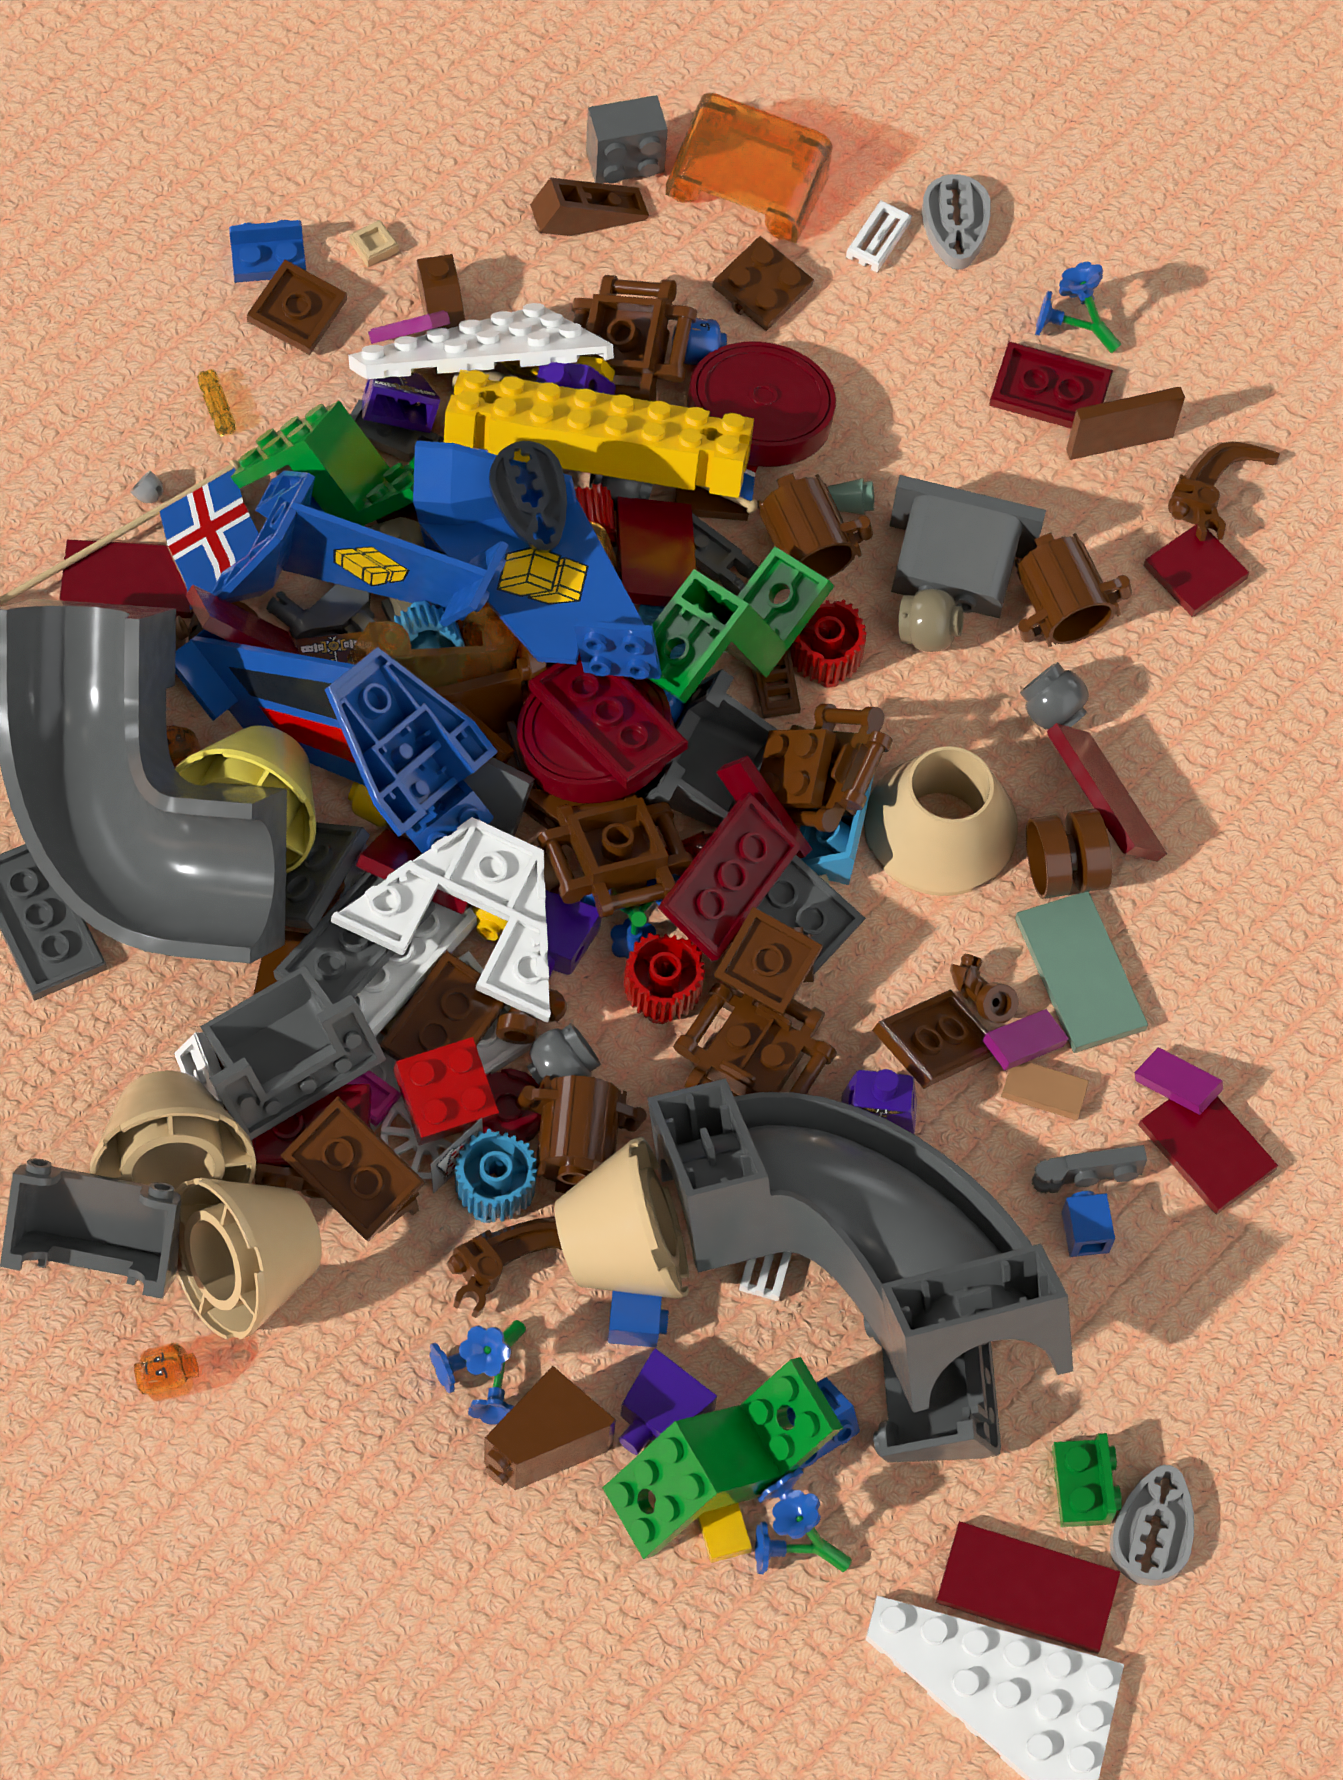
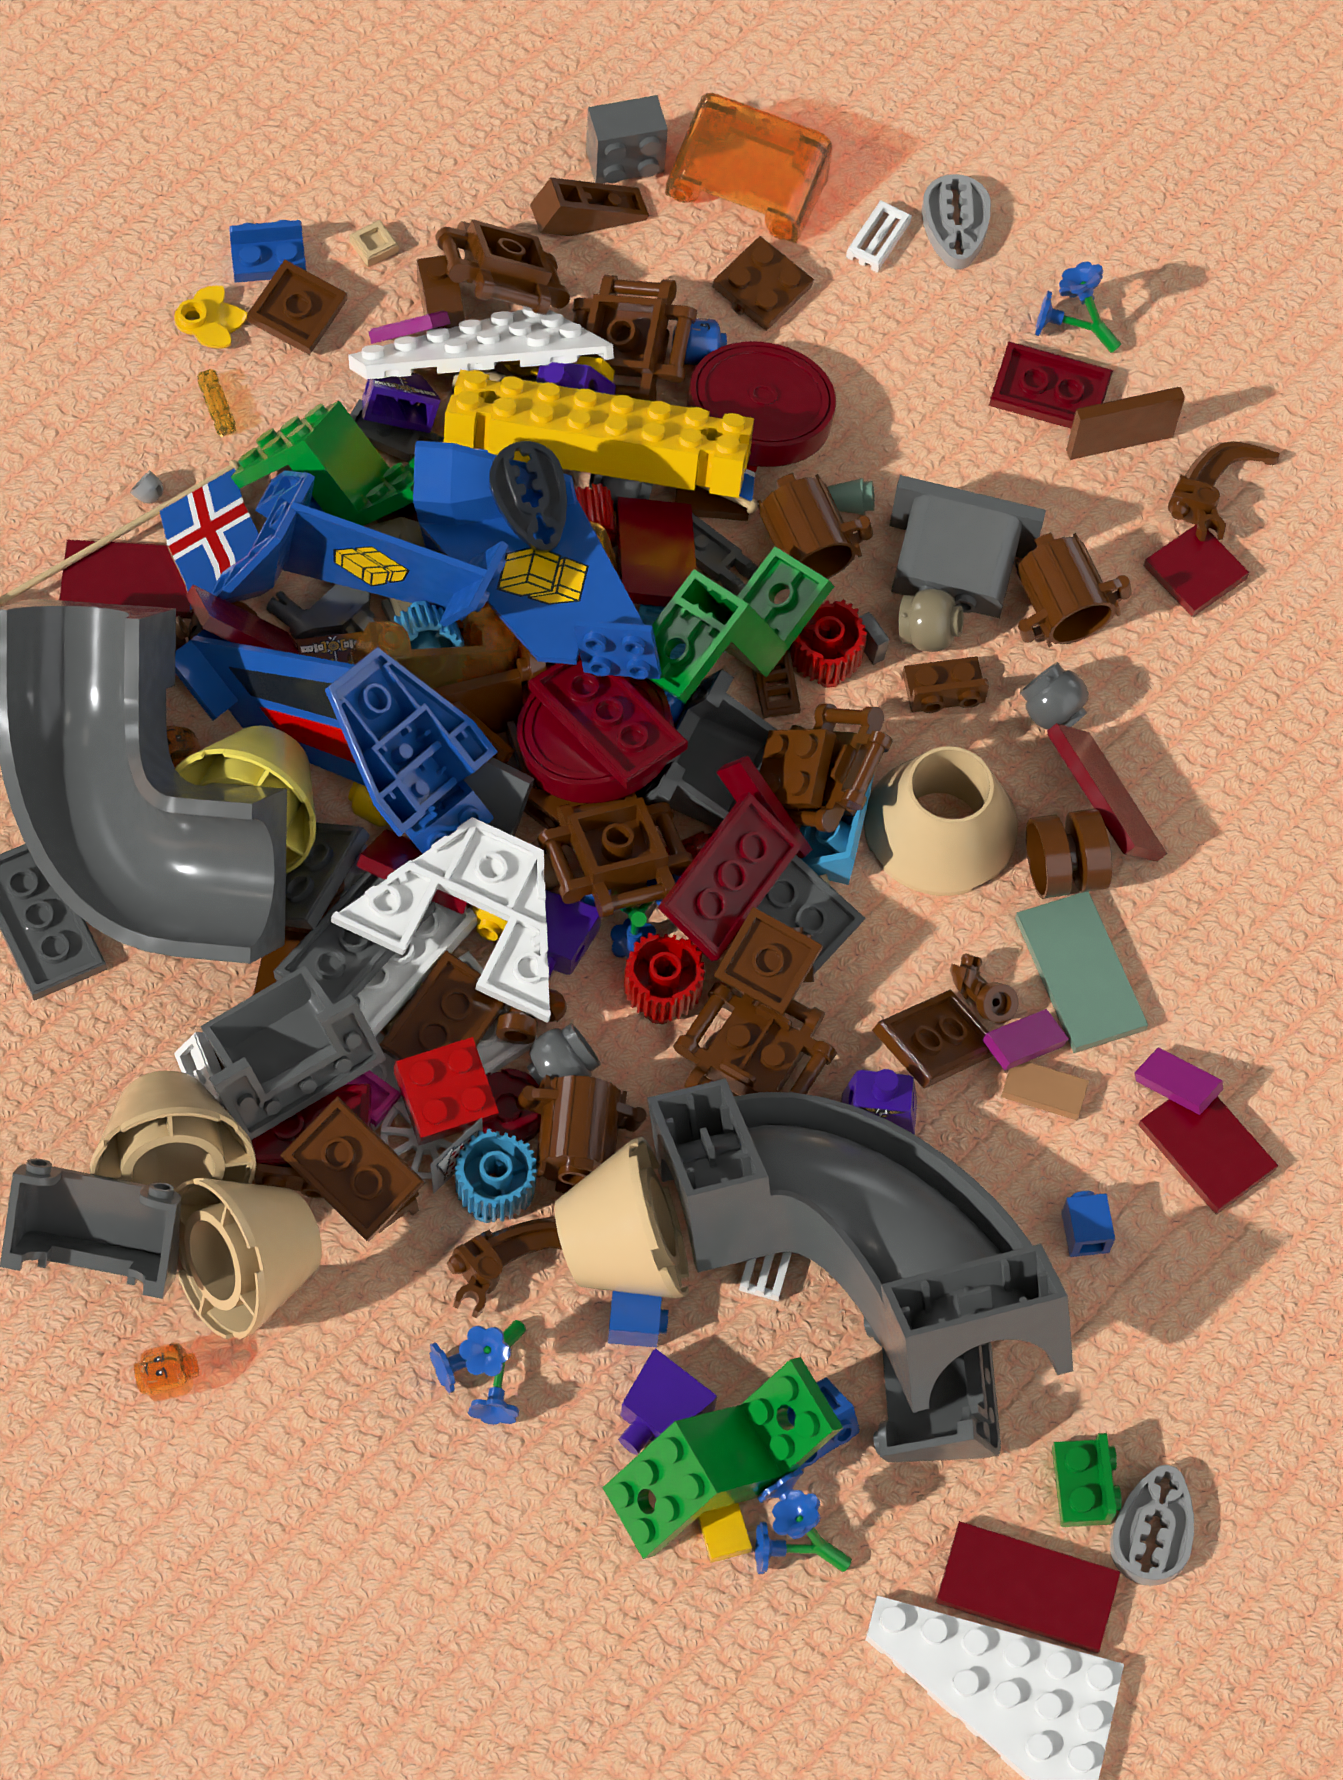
reddish brown slope [484,1366,616,1490] -> none
dark grey hinge [1032,1145,1147,1194] -> none
none -> yellow plate [174,285,247,349]
none -> reddish brown brick [435,219,570,315]
none -> dark grey tile [859,612,889,665]
none -> reddish brown bracket [902,656,989,713]

